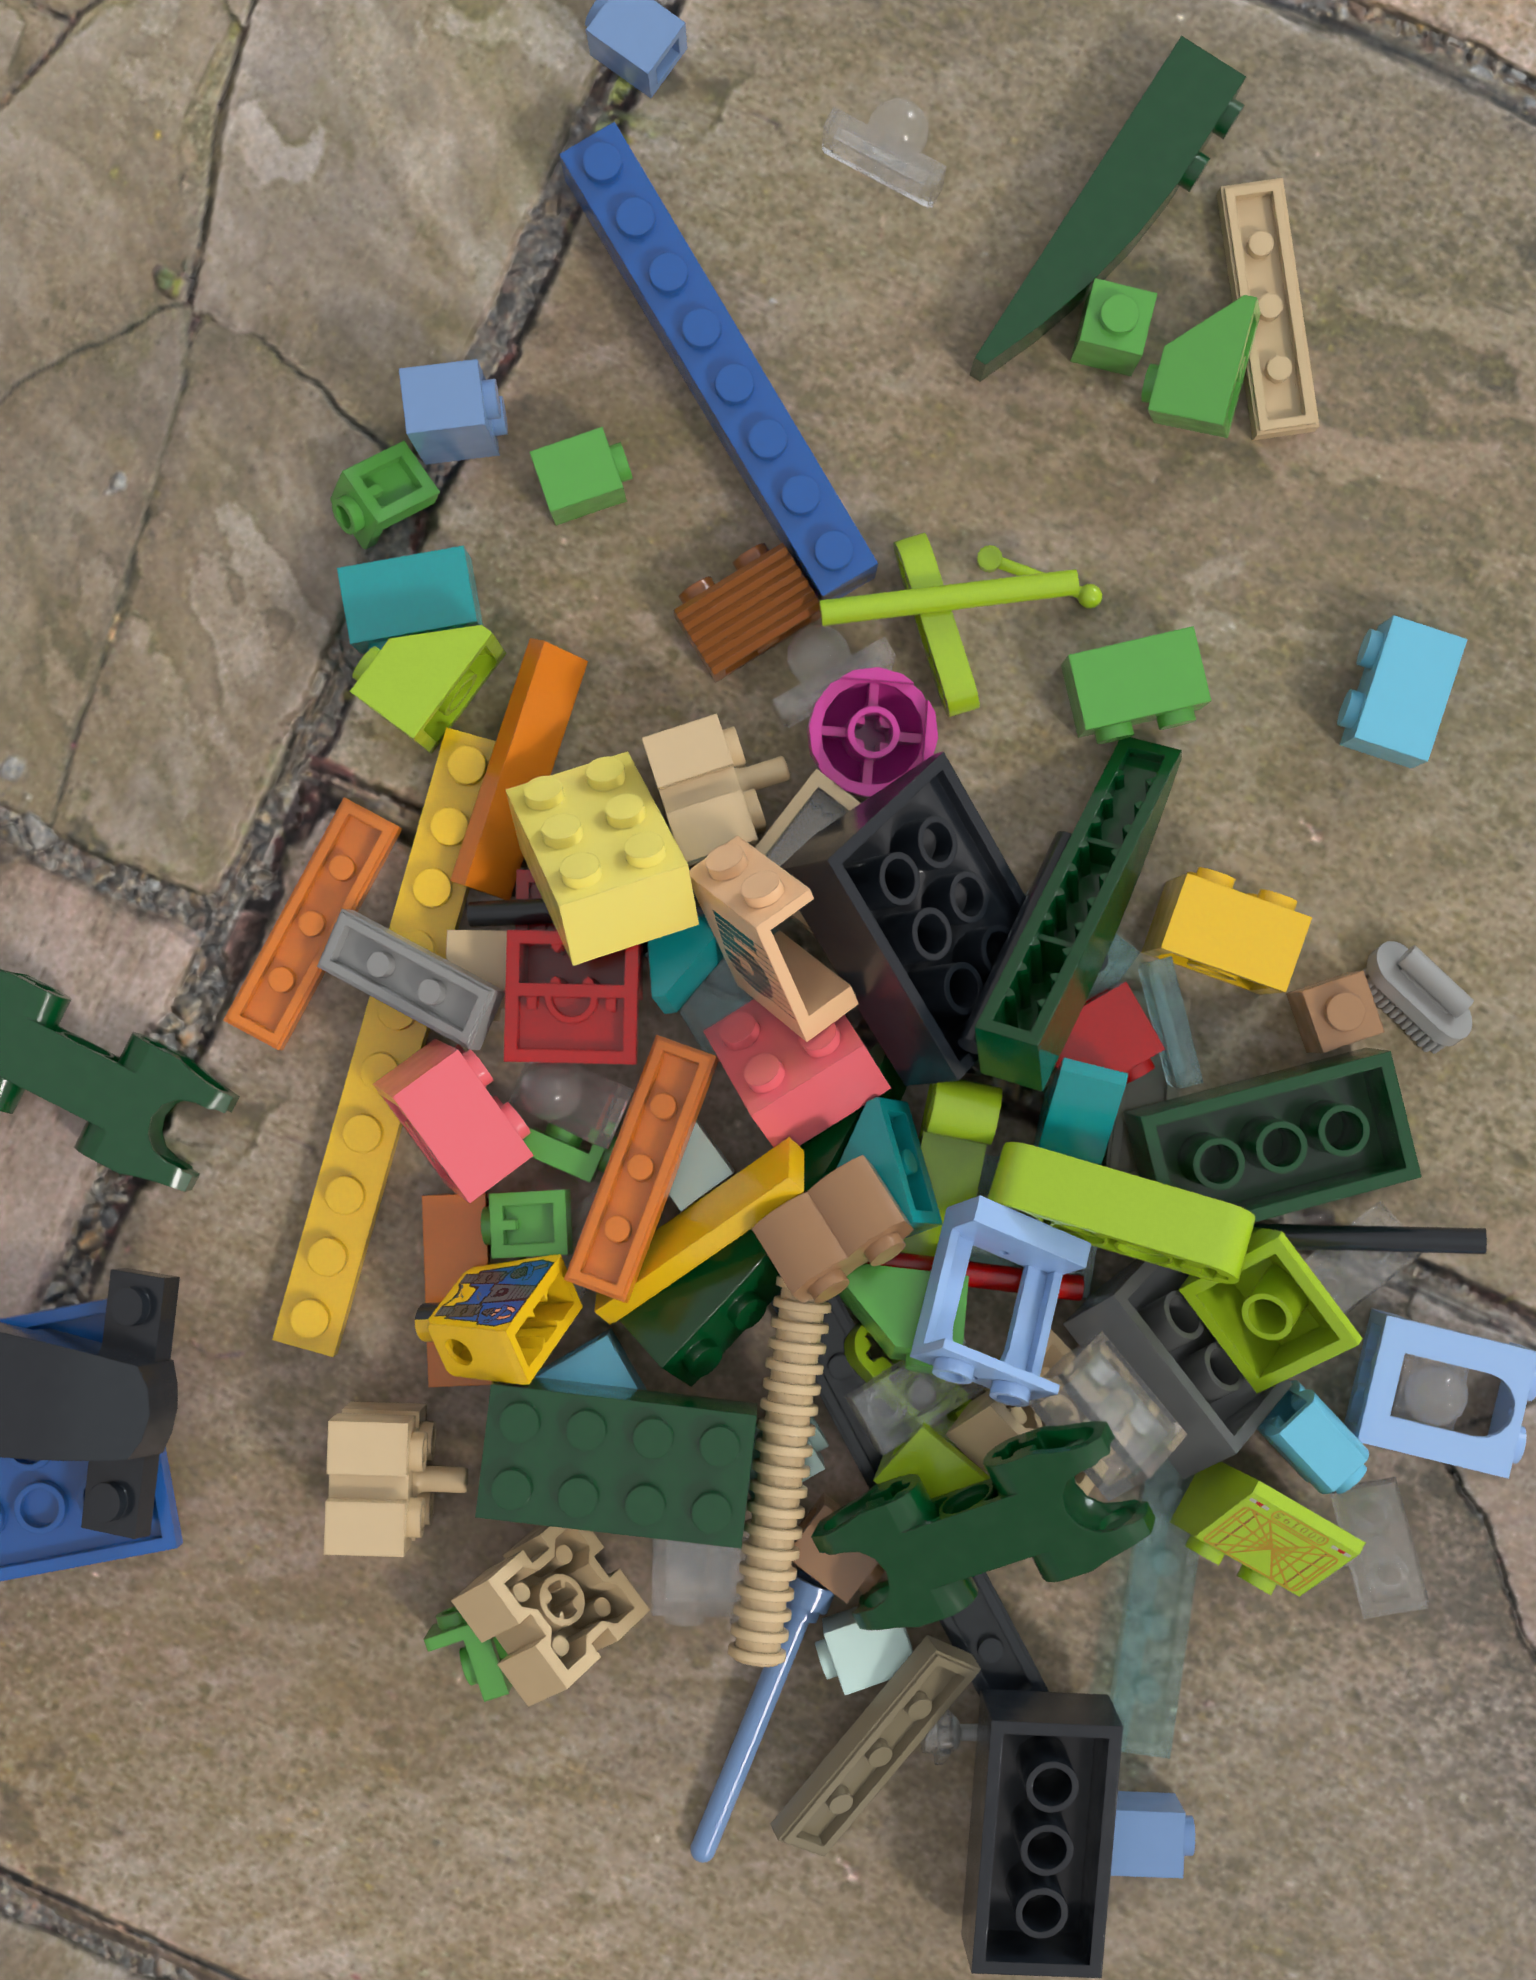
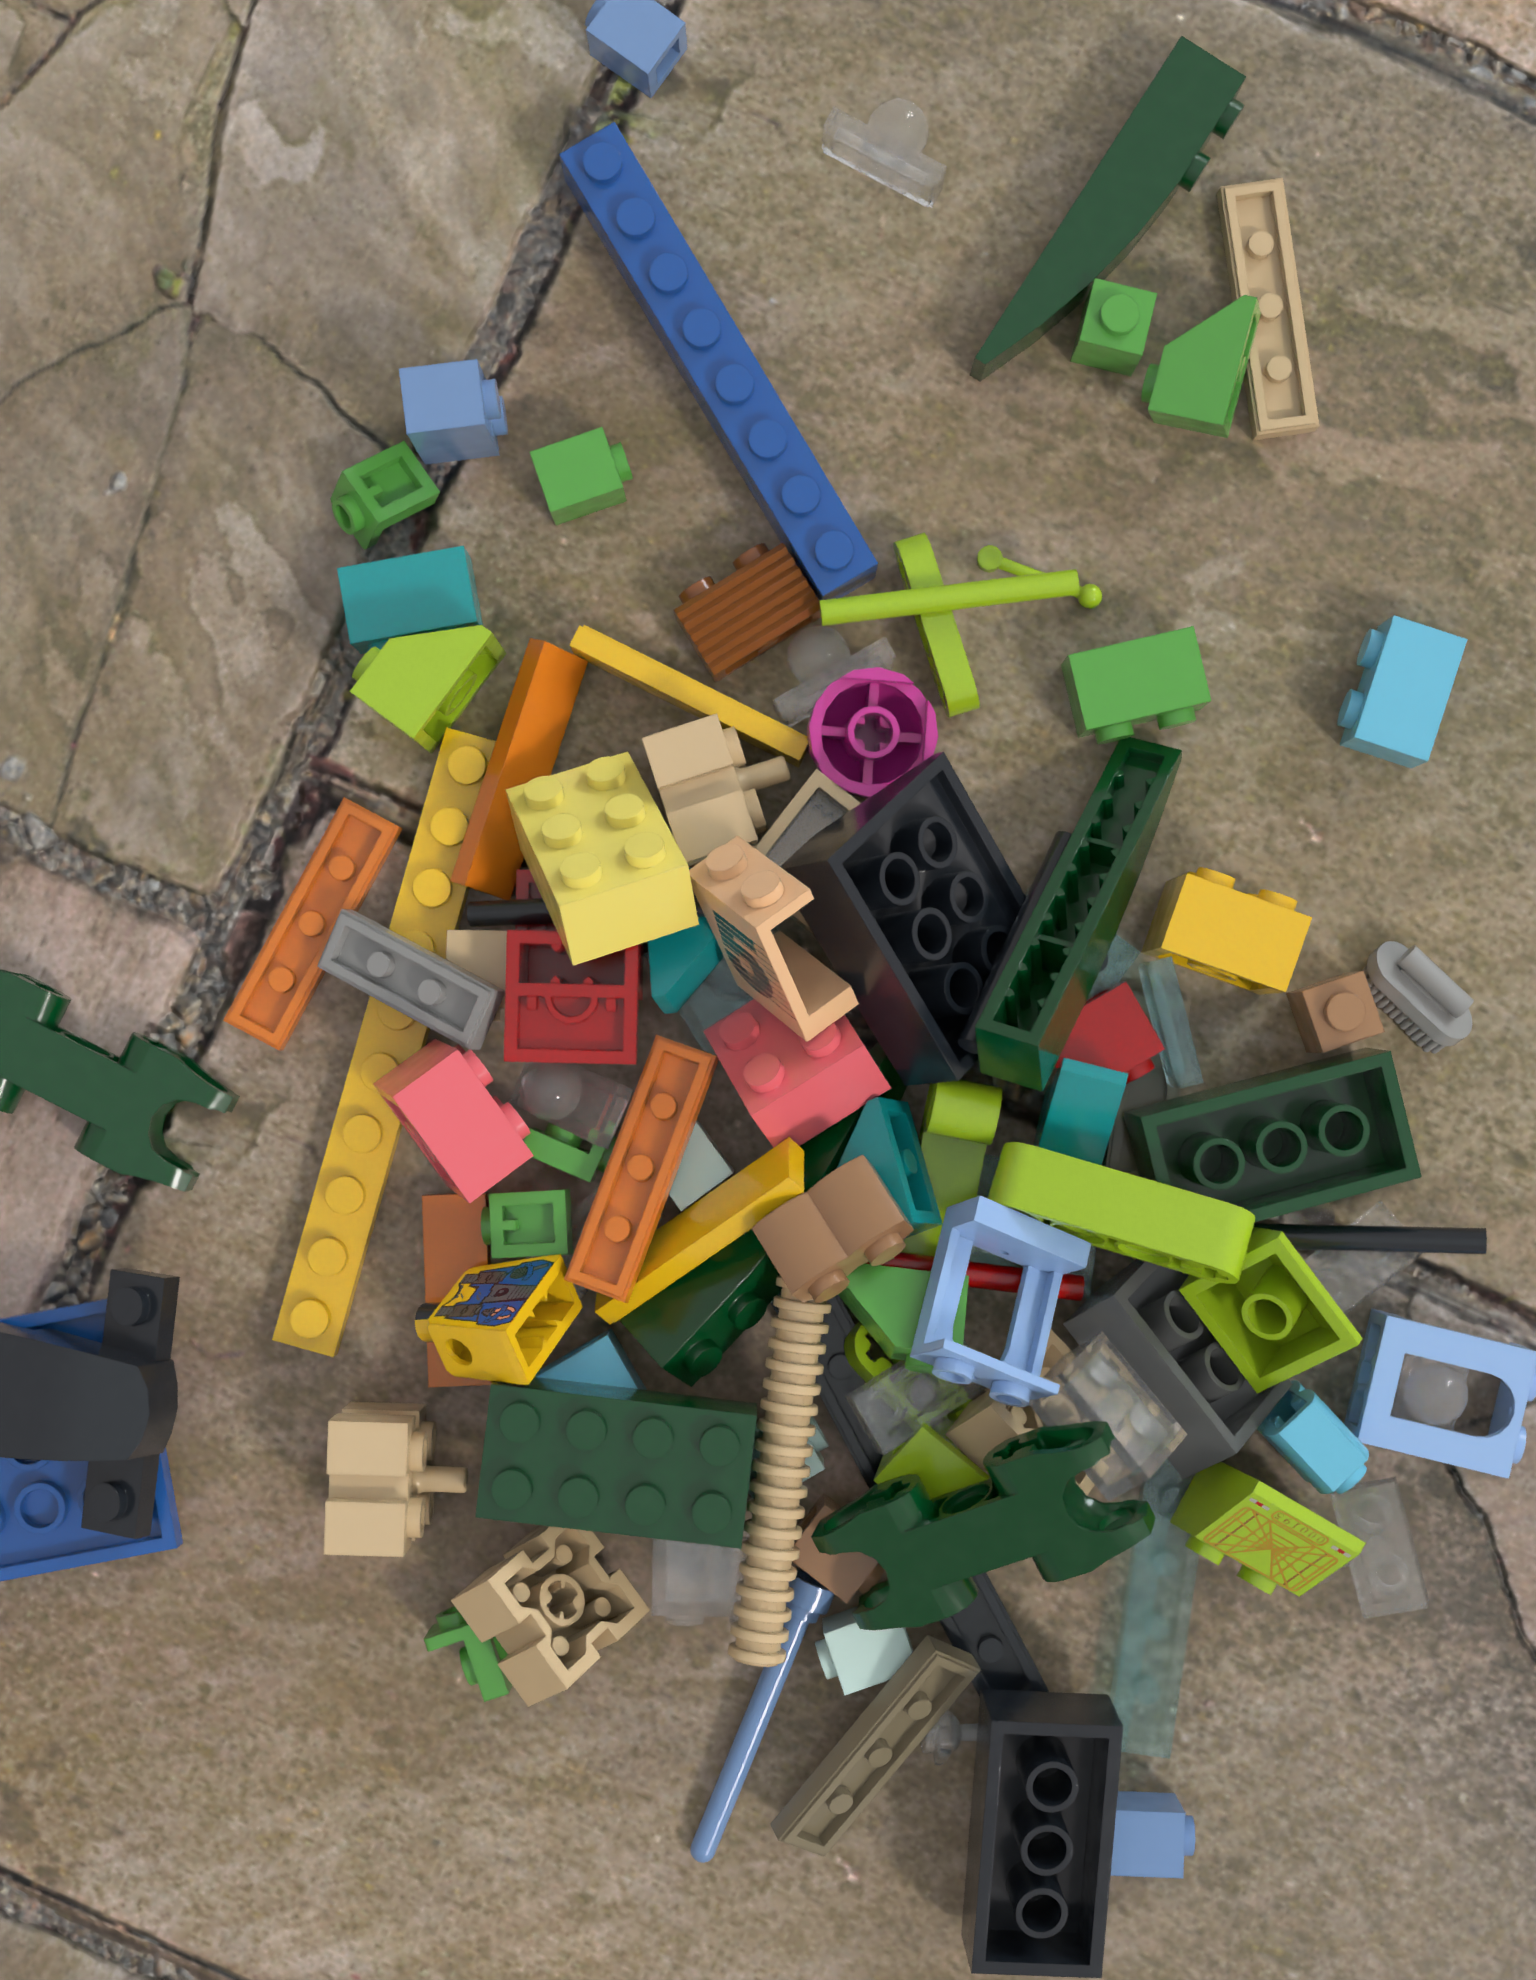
none -> yellow tile [569,625,809,768]

